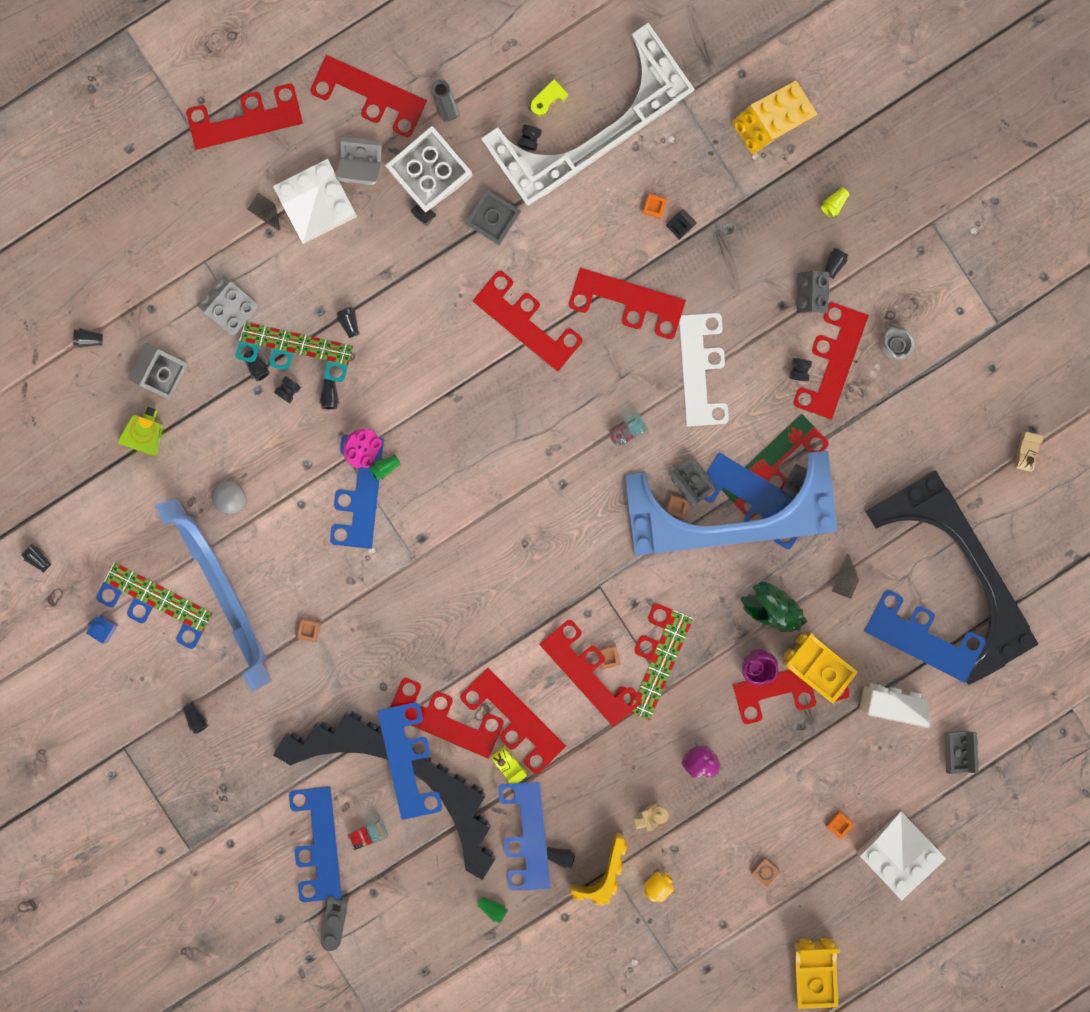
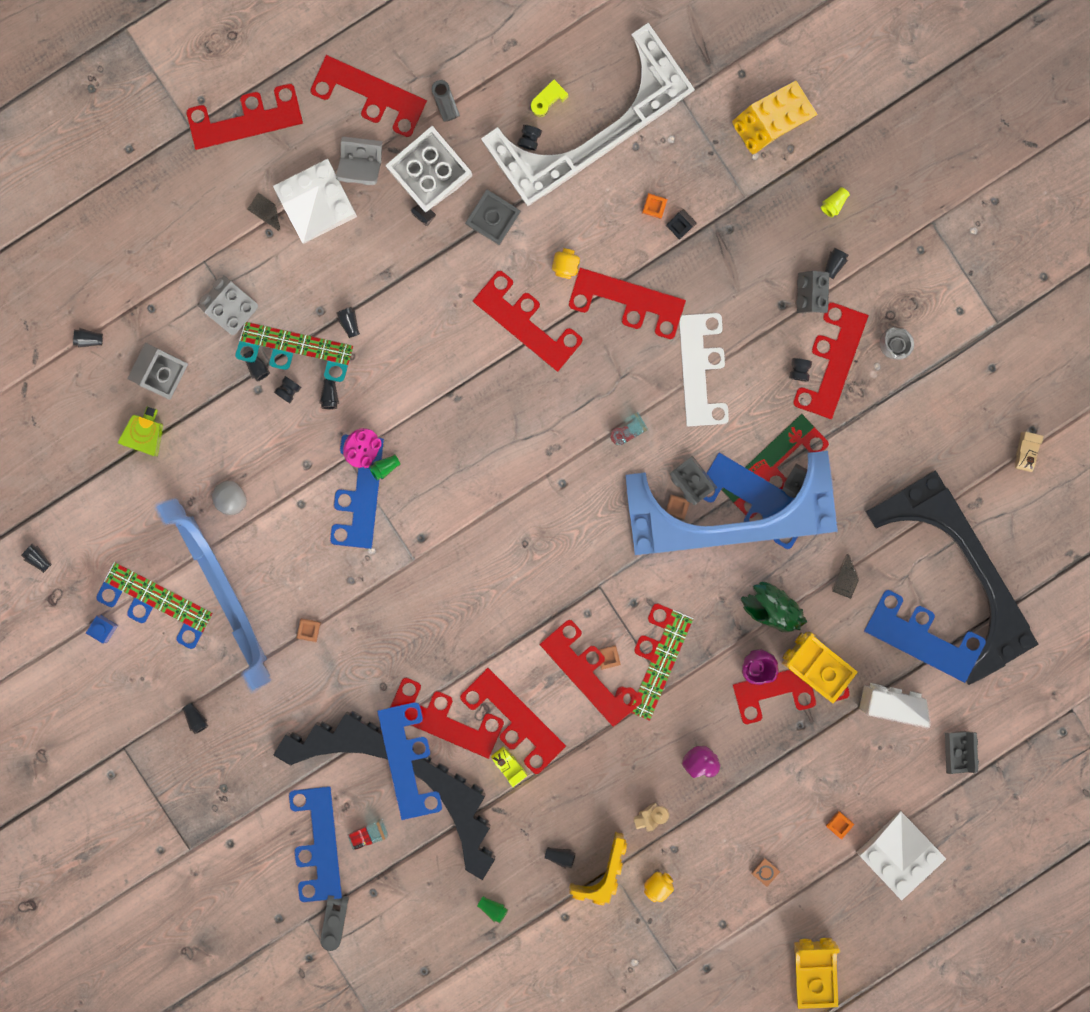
piece [498,782,551,890] -> none
none -> yellow head [552,248,580,279]

